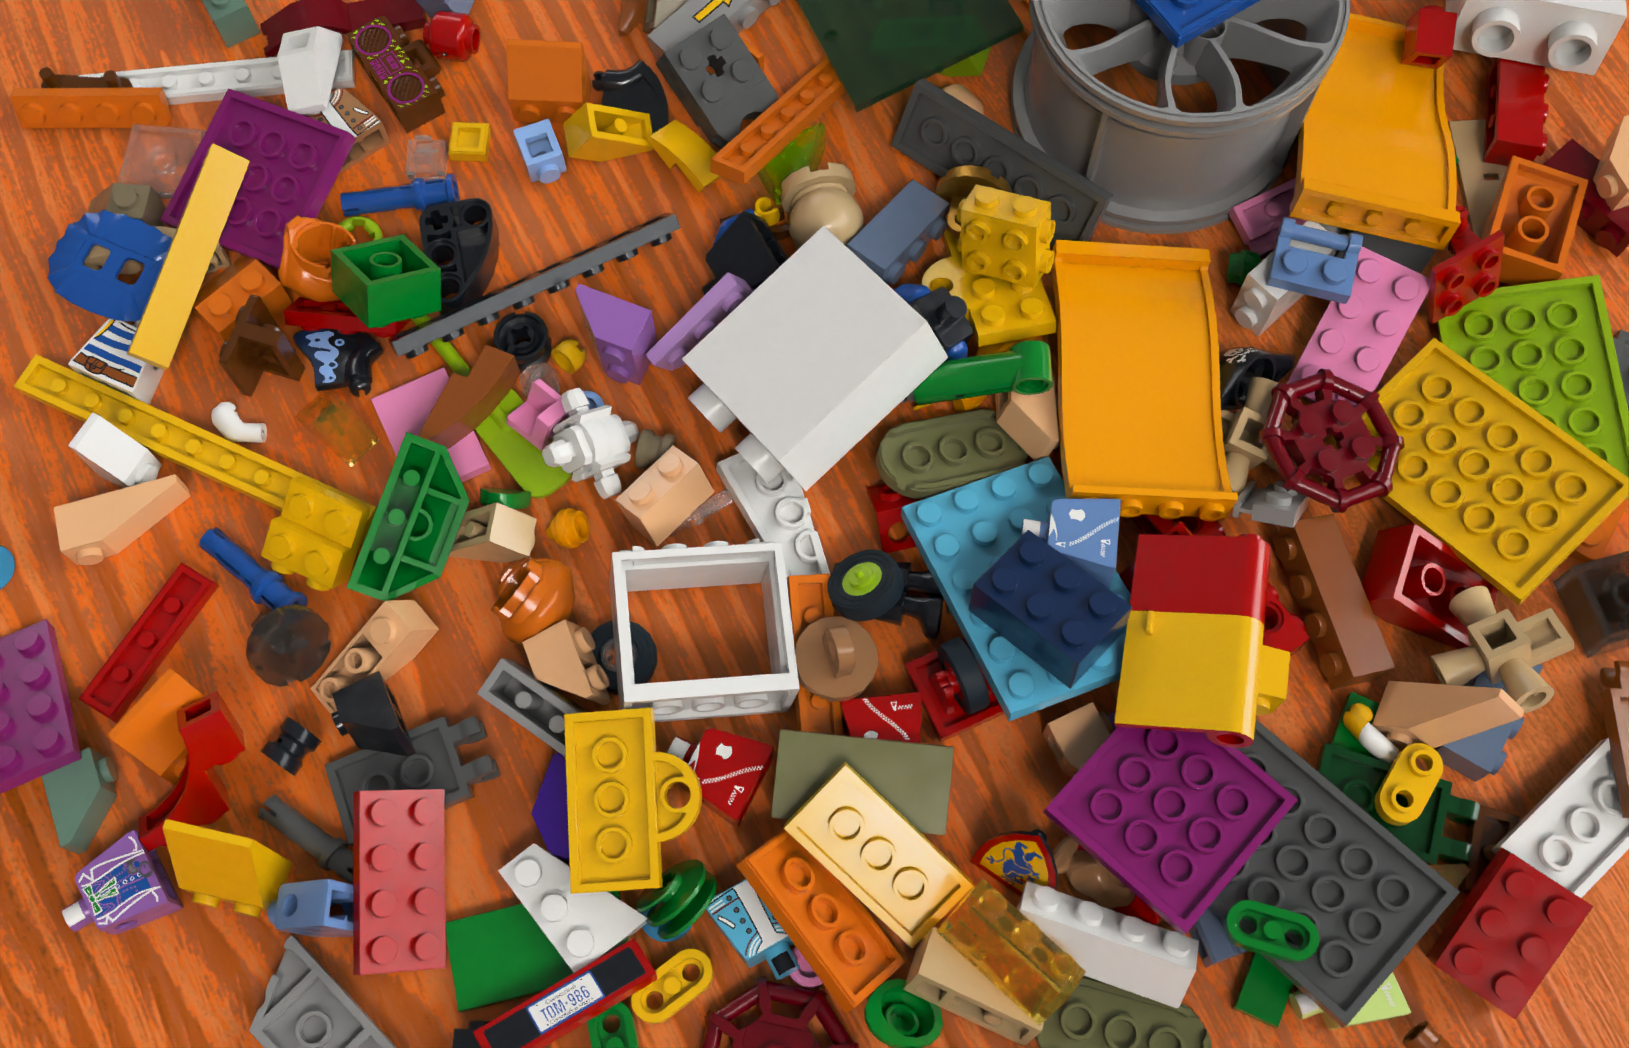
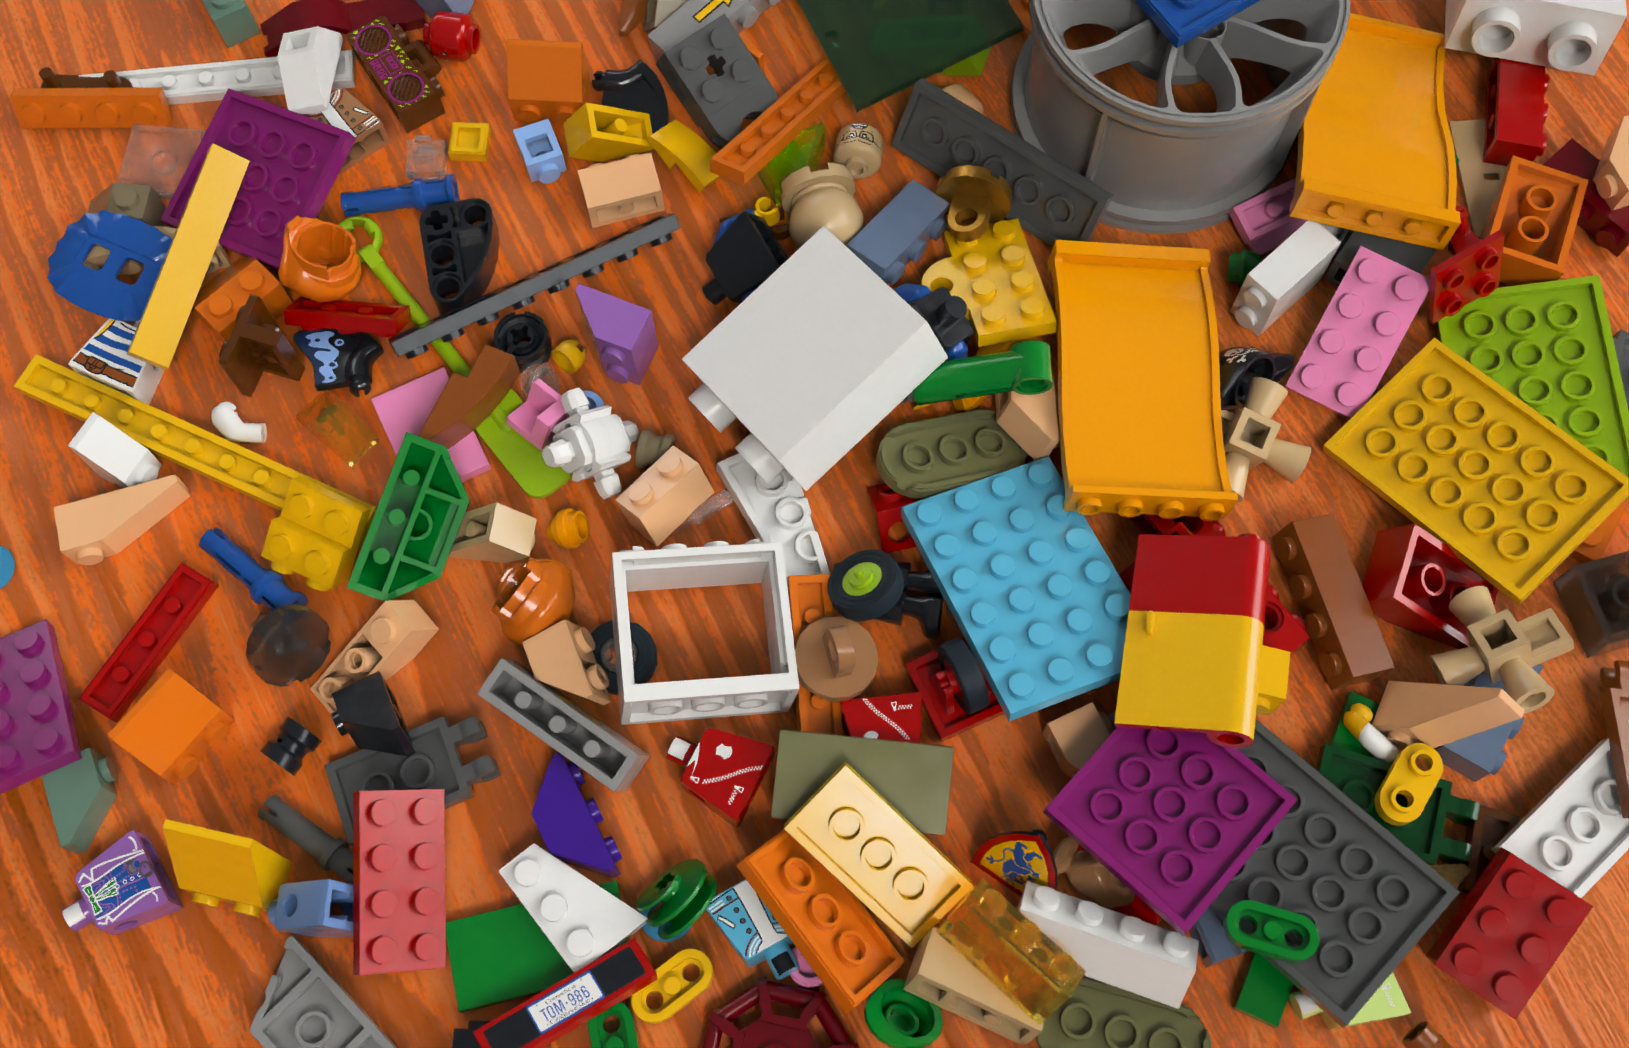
red arch [138,690,246,852] -> none
green brick [331,234,441,328] -> none
green tile [480,488,531,510] -> none
yellow plate [564,707,702,894] -> none
lavender plate [645,272,753,371] -> none
yellow brick [957,184,1055,288] -> none
dark blue brick [968,530,1132,689] -> none
medium blue torso [1020,499,1121,589] -> none
light grey plate [1232,481,1309,528] -> none
dark red plate [1258,369,1405,513] -> none
medium blue plate [1266,217,1363,304] -> none
red brick [1401,5,1457,69] -> none
none -> light nougat brick [577,153,665,228]
none -> tan head [833,122,884,179]

